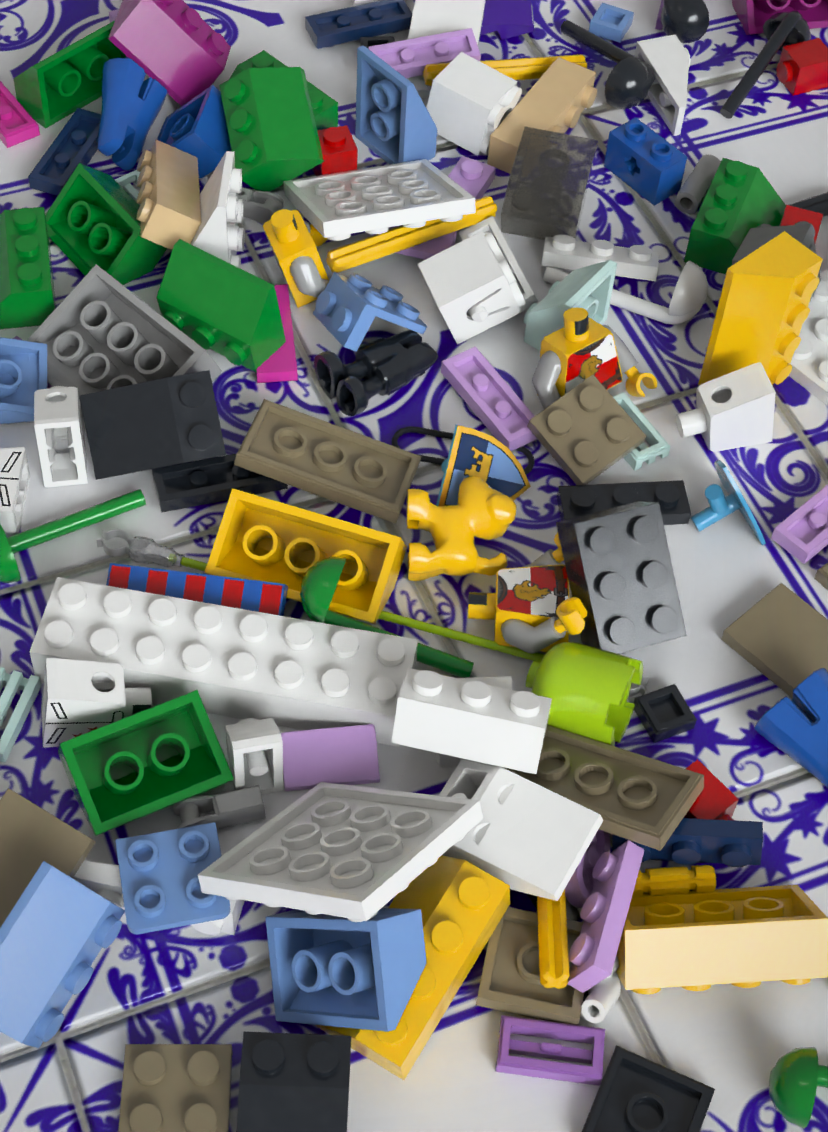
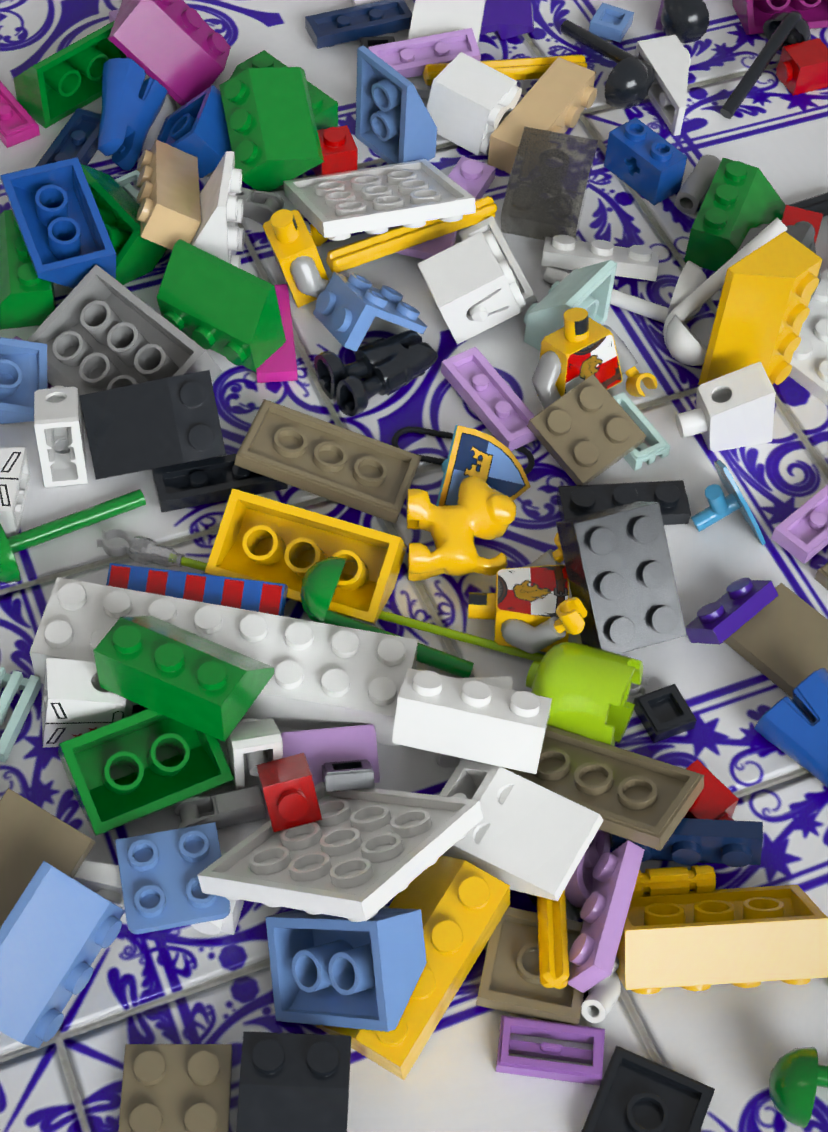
none -> blue slope [0,157,116,289]
none -> green slope [93,616,274,742]
none -> red brick [256,753,322,832]
none -> tile [322,759,375,792]
none -> white piece [663,217,788,366]
none -> dark purple plate [685,578,779,645]

